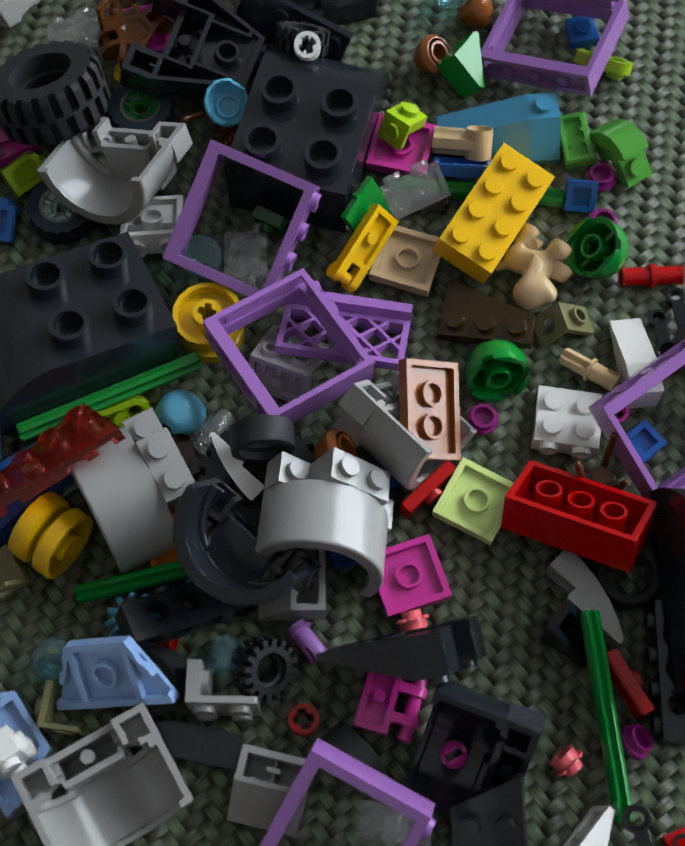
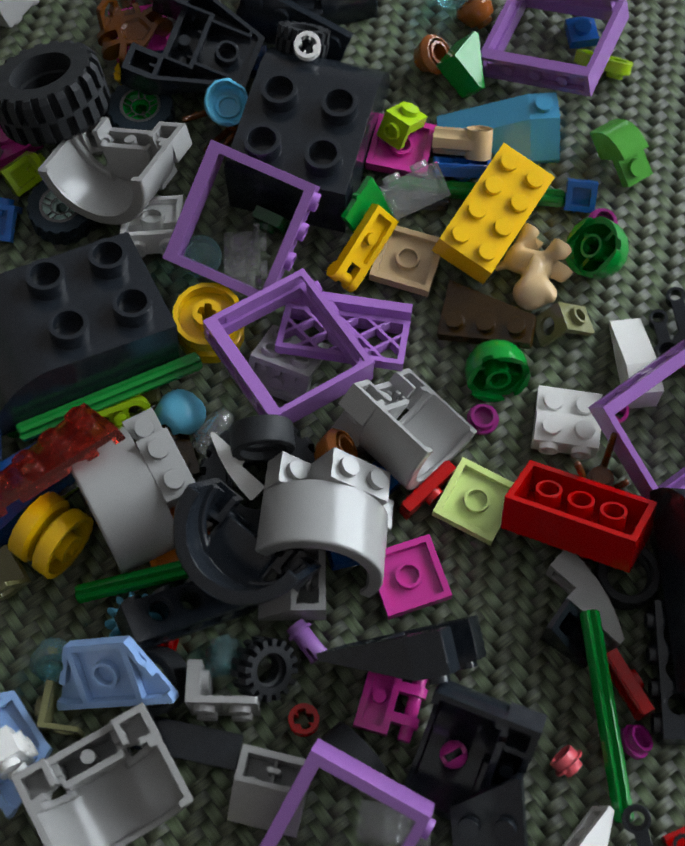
clear bracket [44,6,101,50] -> none
coral plate [396,608,429,632] -> none
plate [398,358,461,461] -> none
tan axle [559,348,622,391] -> none
bright green plate [560,111,596,170] -> none
magenta plate [585,162,616,192] -> none
red pin [618,264,685,288] -> none
blue plate [626,419,668,464] -> none

